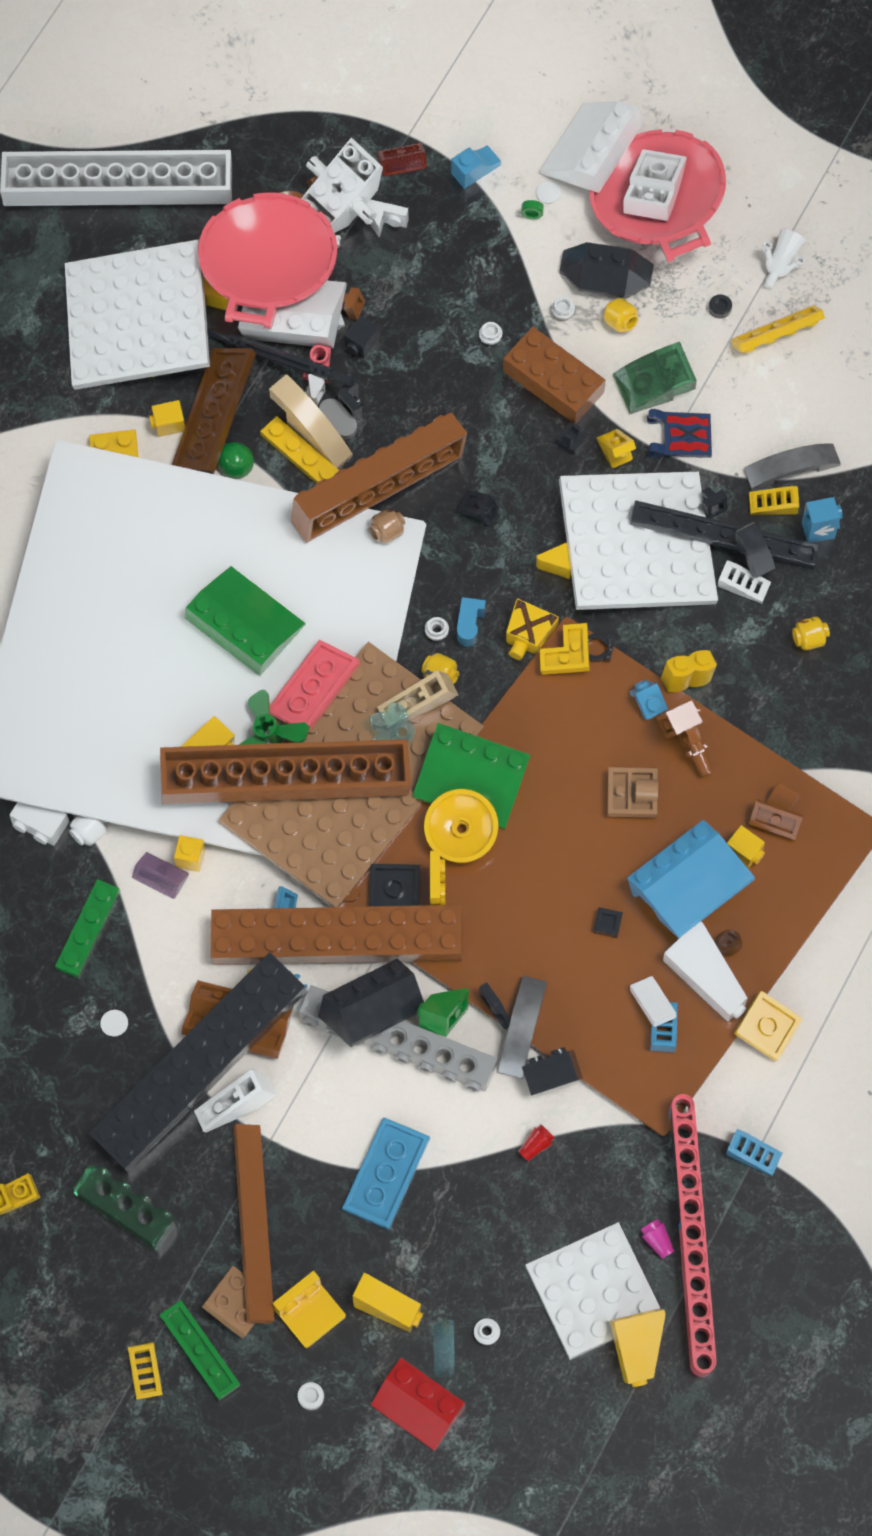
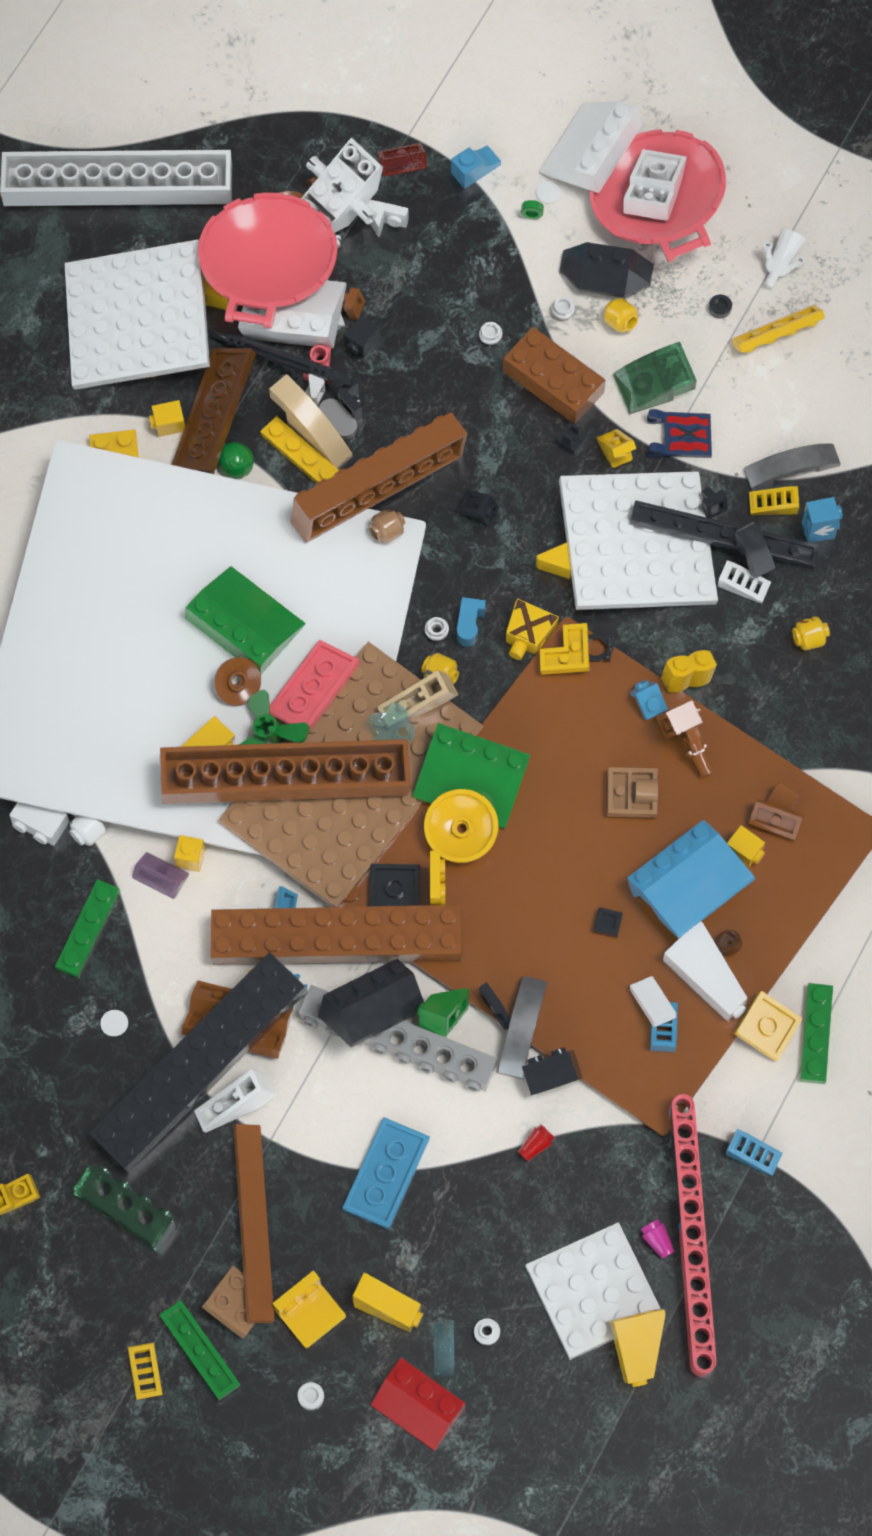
none -> dark orange dish [214,657,261,706]
none -> green plate [800,983,833,1084]

